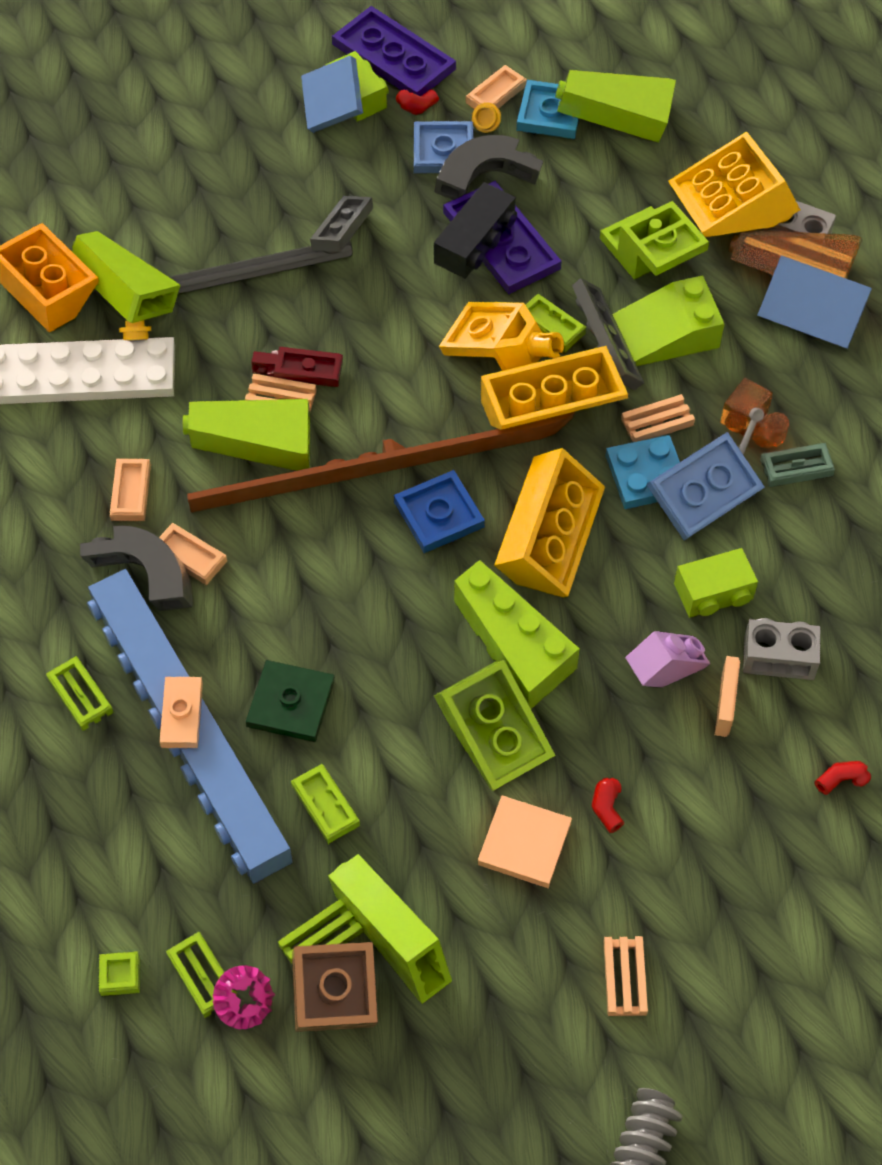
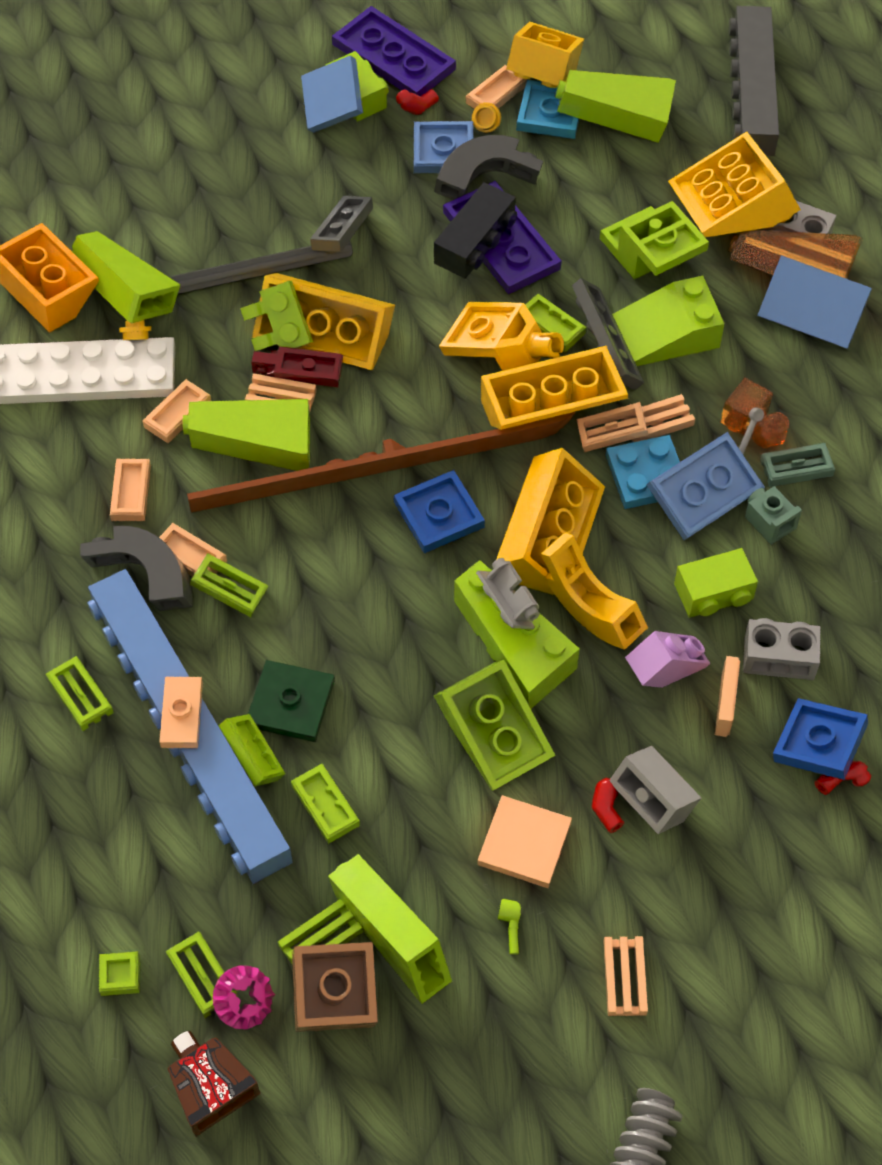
none -> light nougat tile [142,379,211,444]
none -> torso [167,1031,261,1137]
none -> lime tile [190,553,268,617]
none -> lime plate [219,714,285,787]
none -> lime plate [240,280,313,351]
none -> yellow slope [252,273,395,370]
none -> light grey hinge [476,558,540,629]
none -> lime hand [498,899,521,955]
none -> yellow brick [506,22,584,88]
none -> yellow arch [541,533,648,650]
none -> light nougat tile [576,402,648,452]
none -> light grey brick [609,746,701,834]
none -> dark grey brick [728,6,779,156]
none -> sand green brick [745,486,802,545]
none -> blue plate [773,698,868,780]

